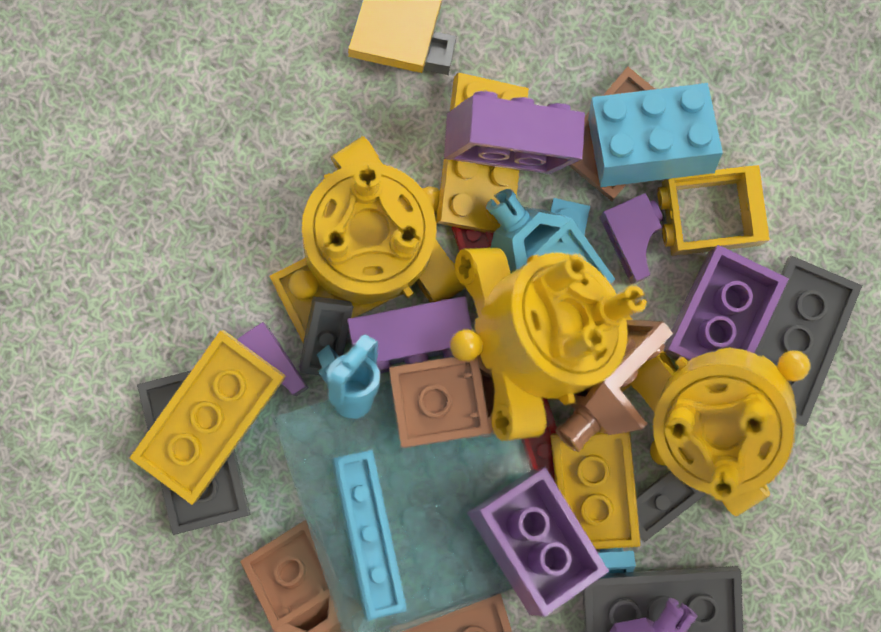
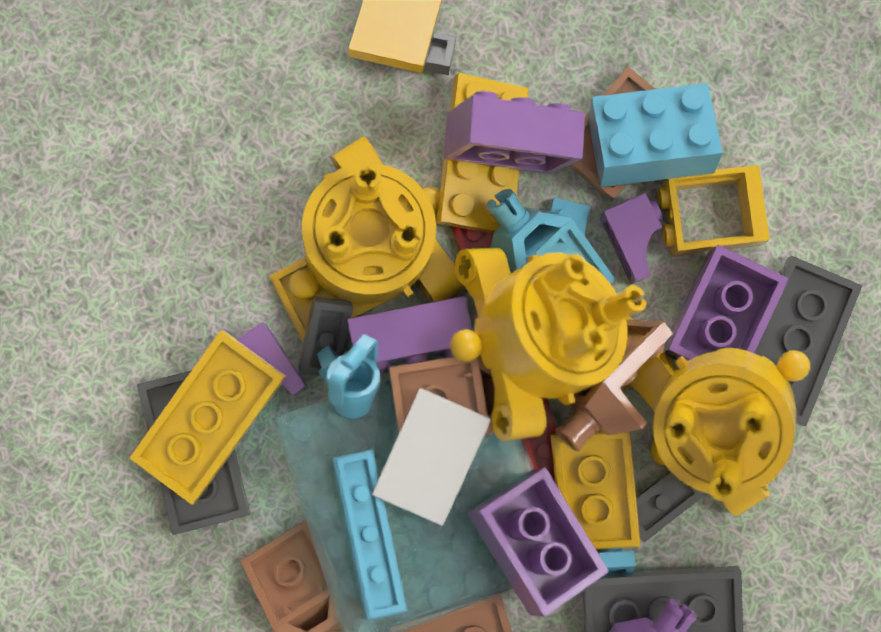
none -> white sticker [372,388,491,526]

